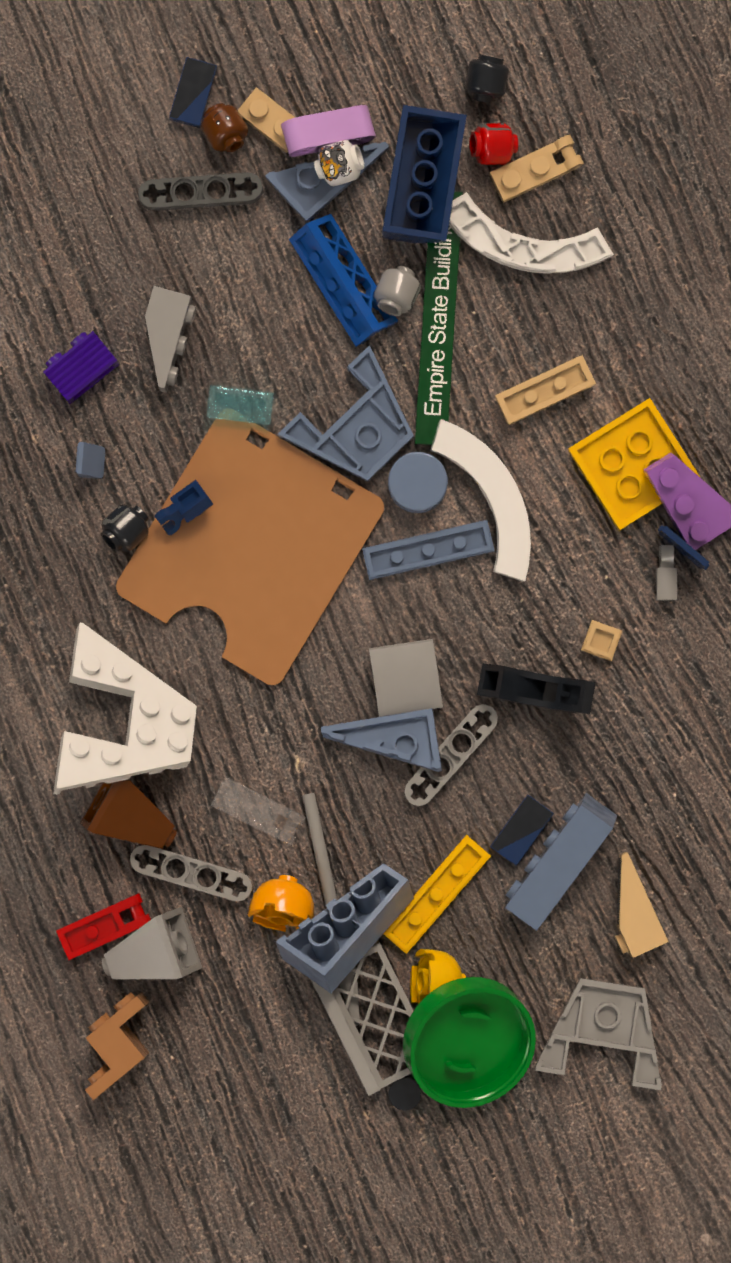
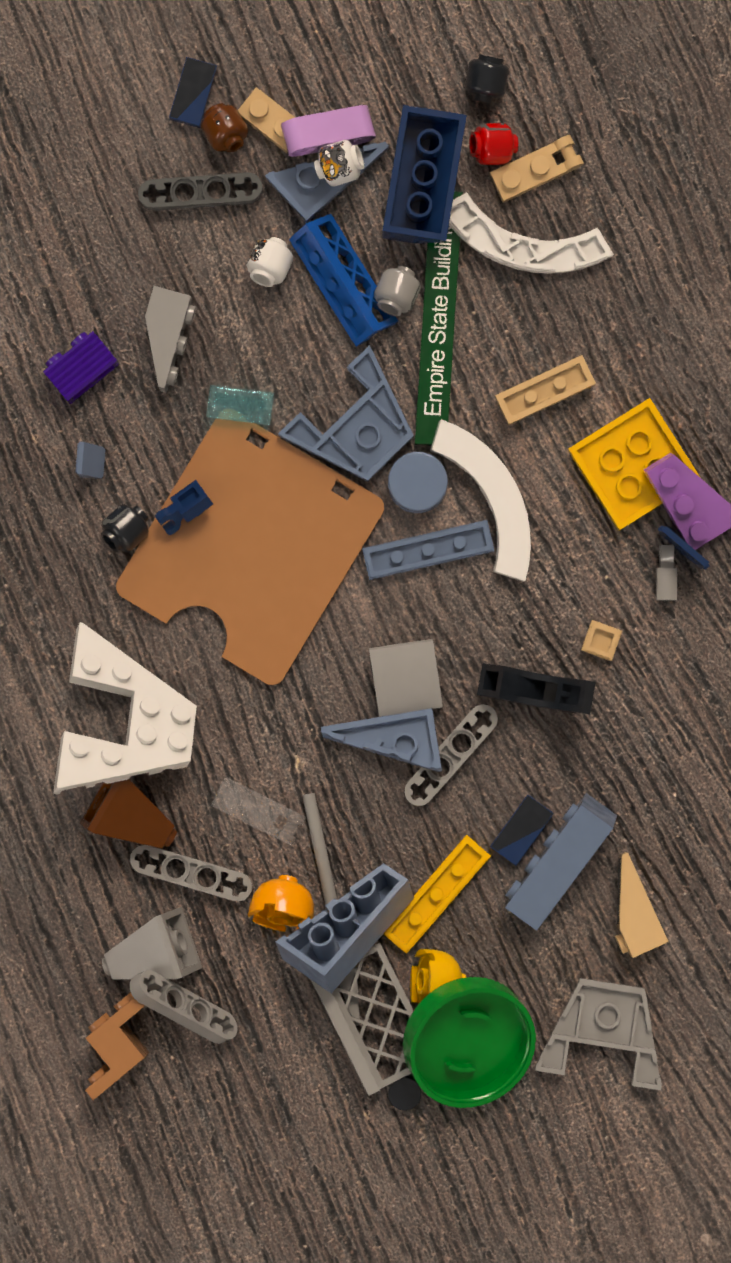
red plate [56,893,151,960] -> none
none -> light grey beam [130,970,238,1044]
none -> white head [246,237,293,287]

